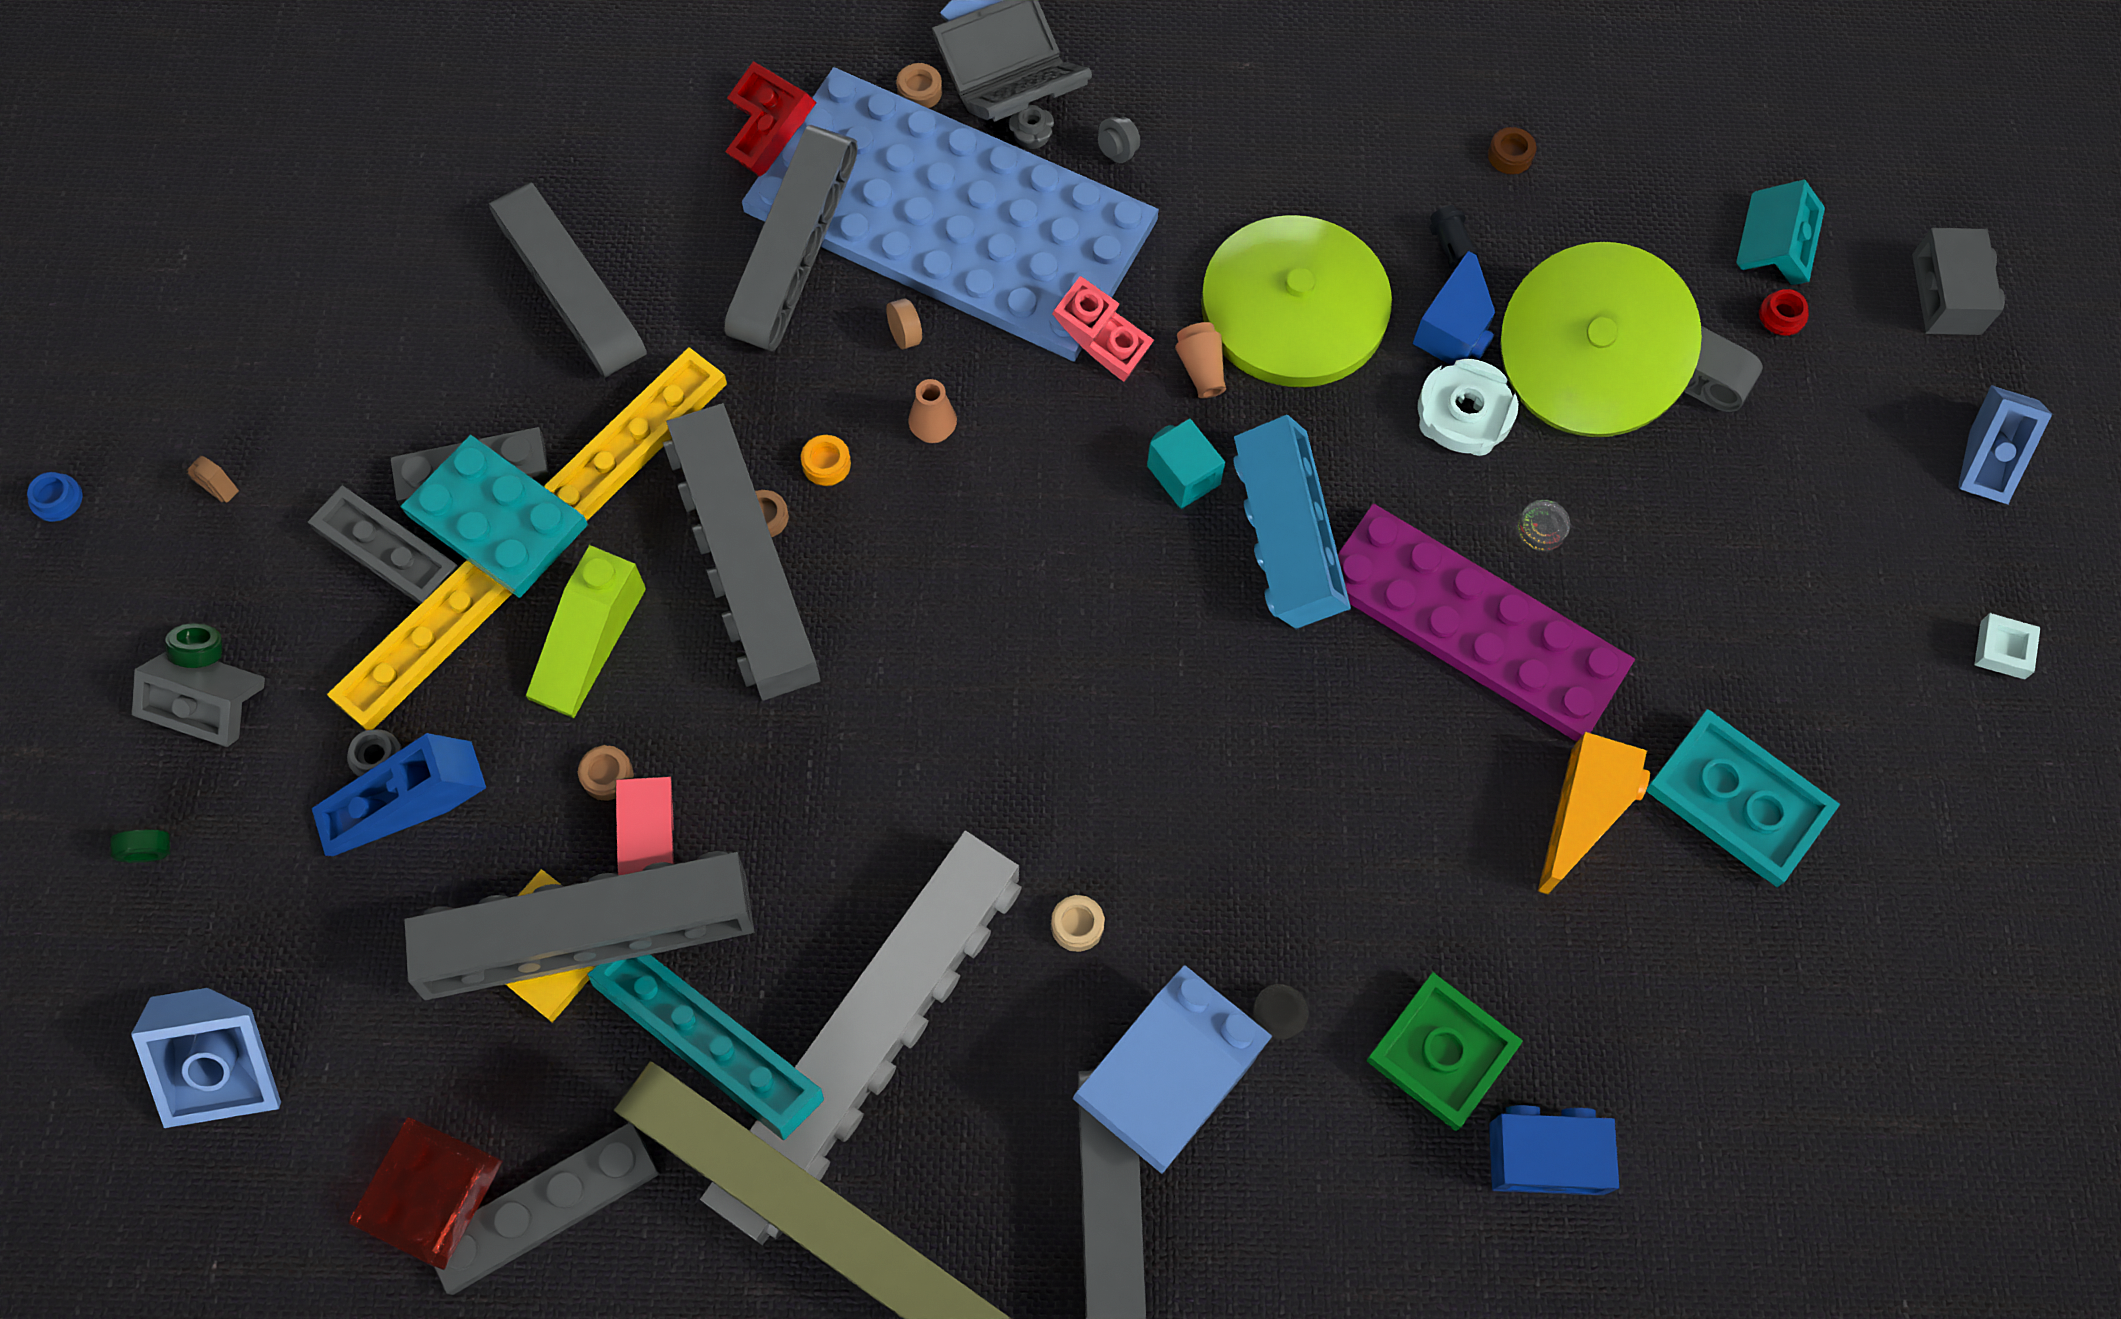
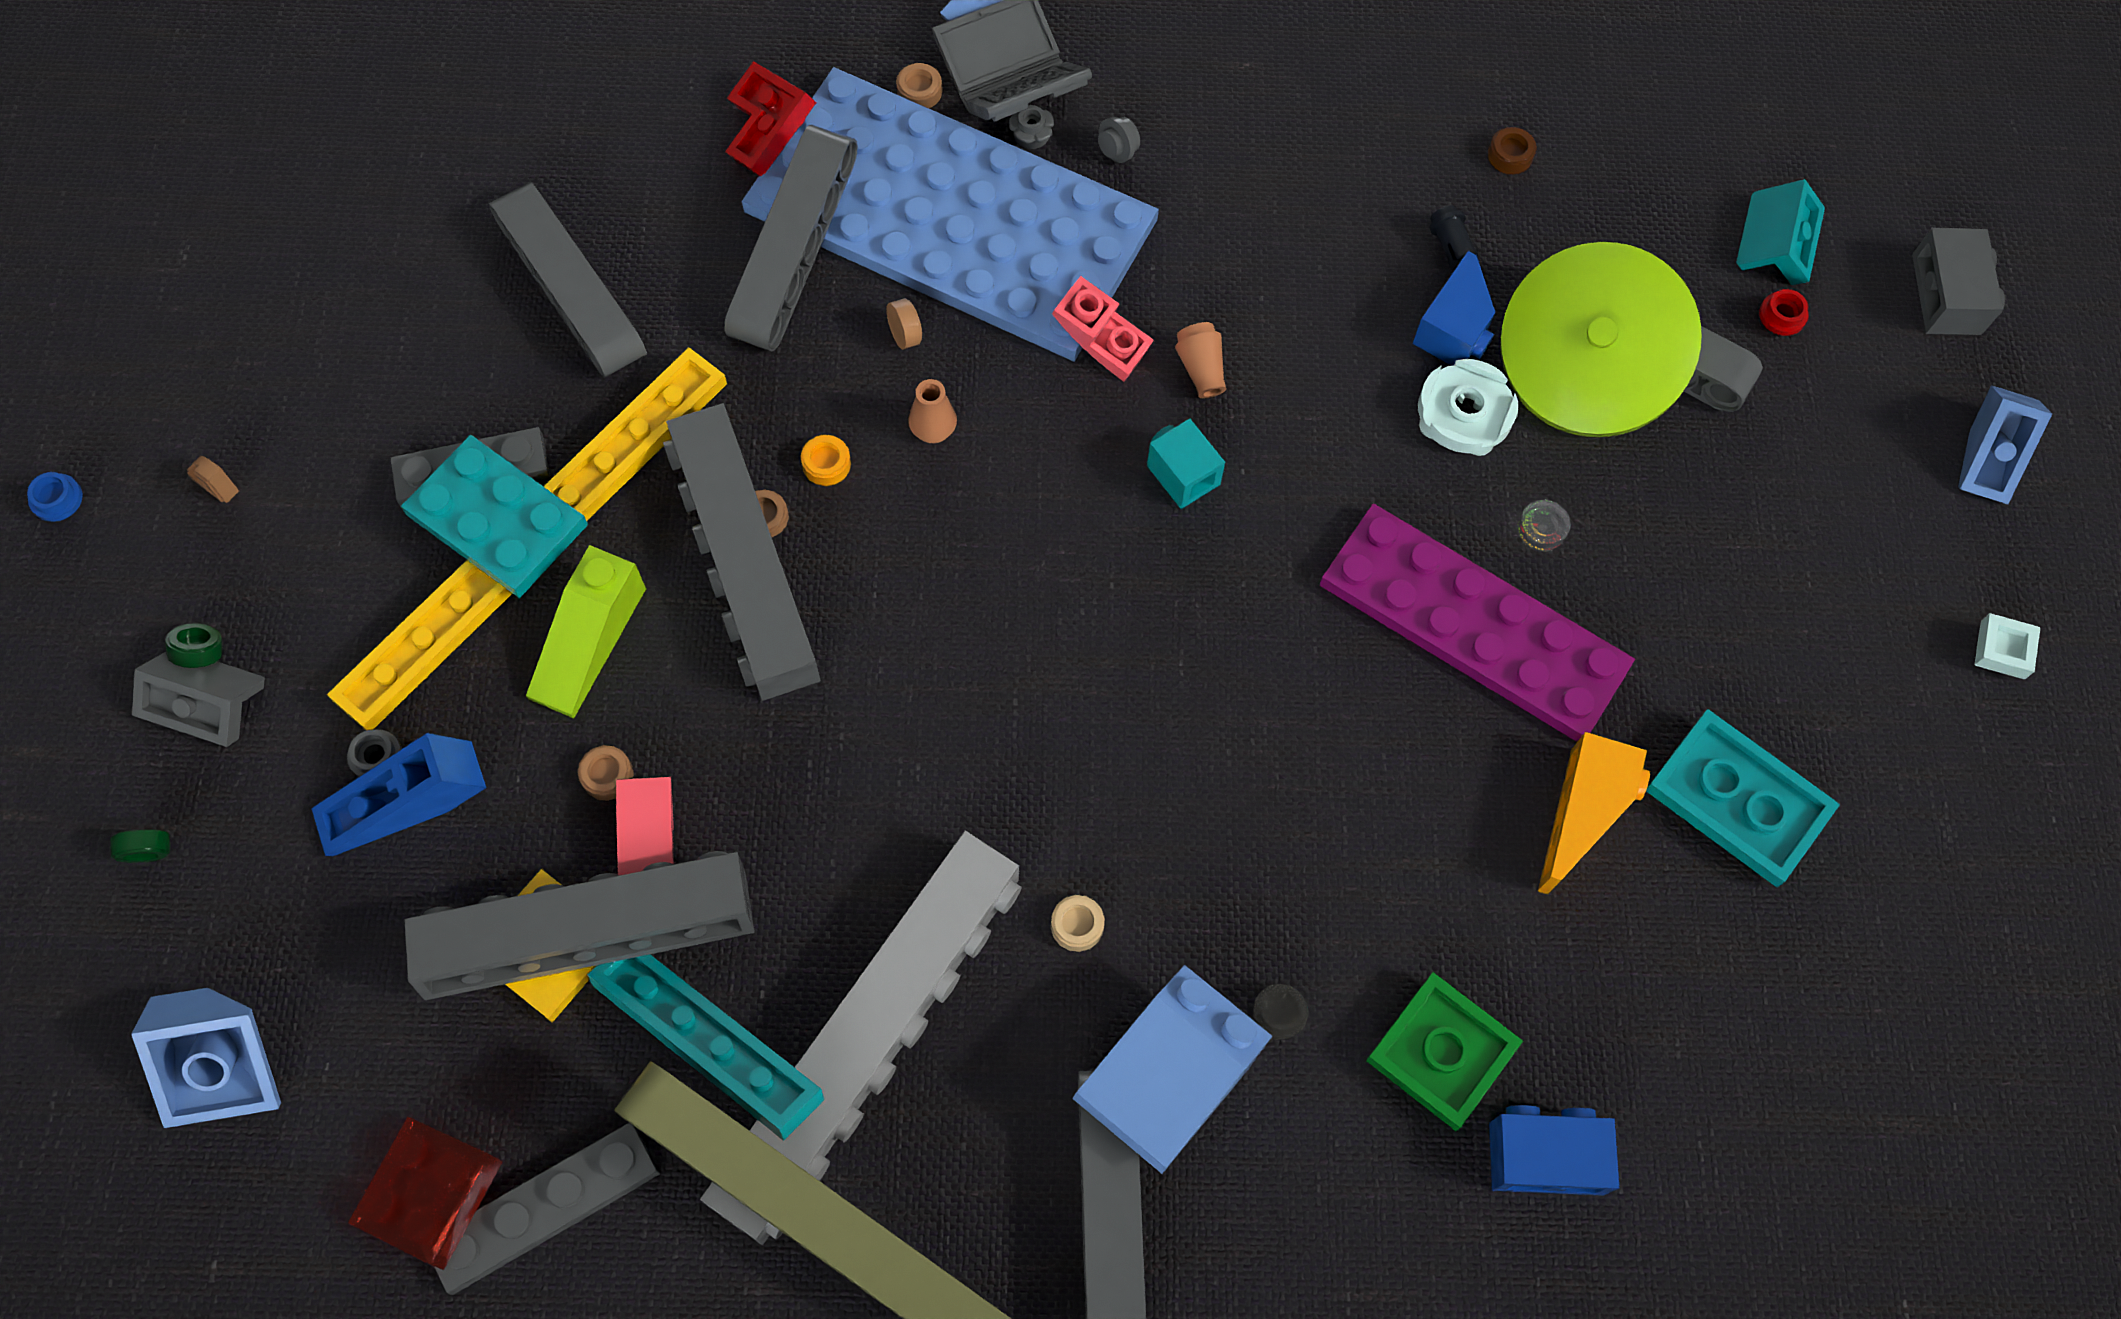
dark grey plate [308,485,459,605] -> none
lime dish [1201,215,1392,387] -> none
dark azure brick [1234,415,1351,629] -> none

